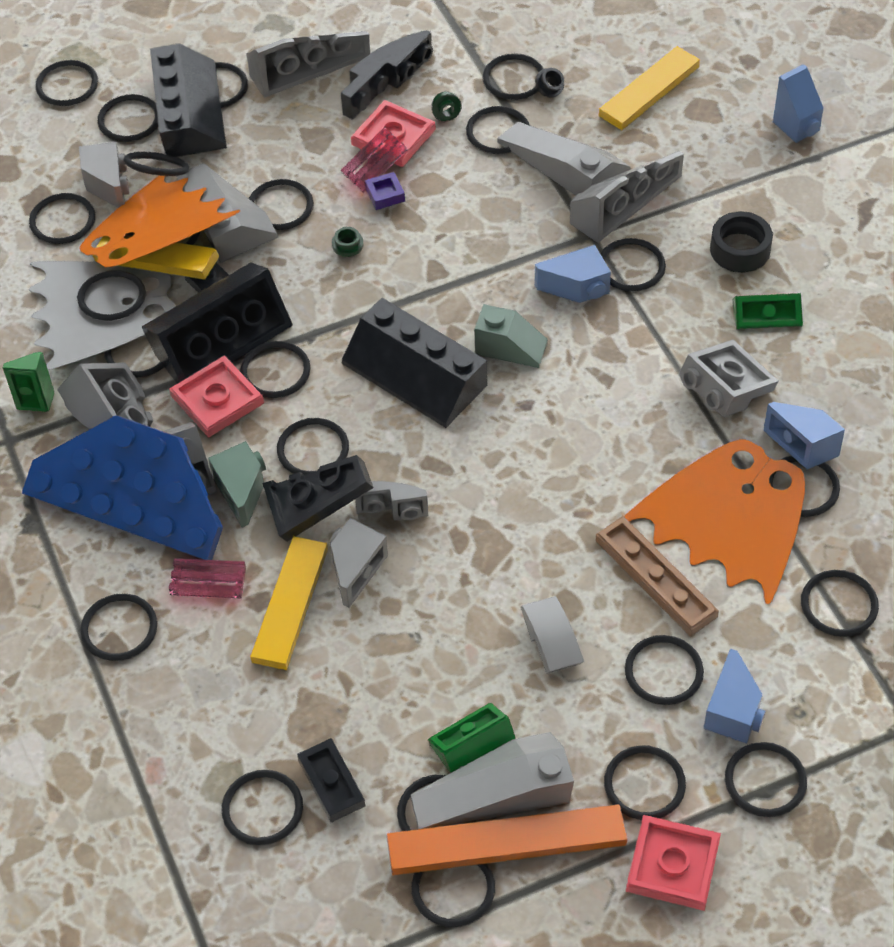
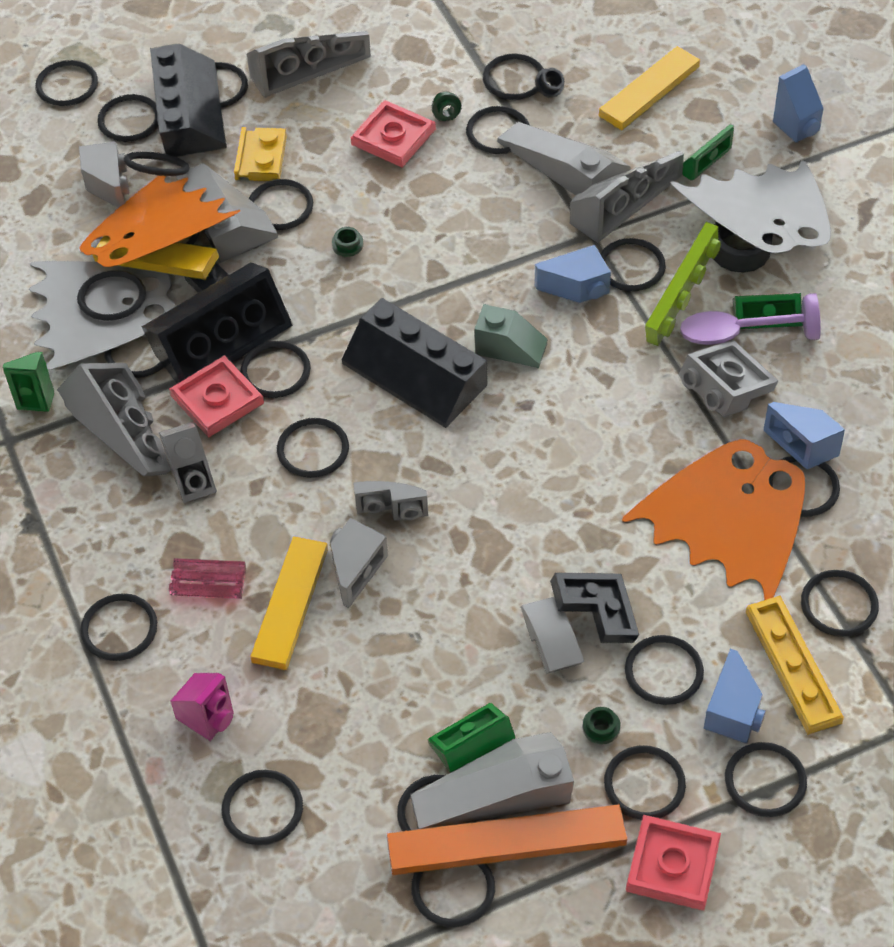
blue plate [22,415,223,561] -> none
black tyre [29,193,95,244] -> none
sand green slope [208,441,266,528] -> none
black wing [262,455,374,542] -> none
black plate [297,738,366,823] -> none
black slope [341,30,433,119] -> none
clear pink tile [341,127,407,193] -> none
plate [365,172,405,210] -> none
medium nougat tile [595,516,719,637] -> none
none -> dark pink slope [170,673,234,741]
none -> yellow plate [234,127,287,181]
none -> black plate [550,573,639,643]
none -> dark green plate [582,707,621,744]
none -> lime plate [645,221,721,346]
none -> piece [670,161,831,253]
none -> lavender piece [680,293,821,345]
none -> green slope [682,124,734,181]
none -> yellow tile [746,595,844,735]

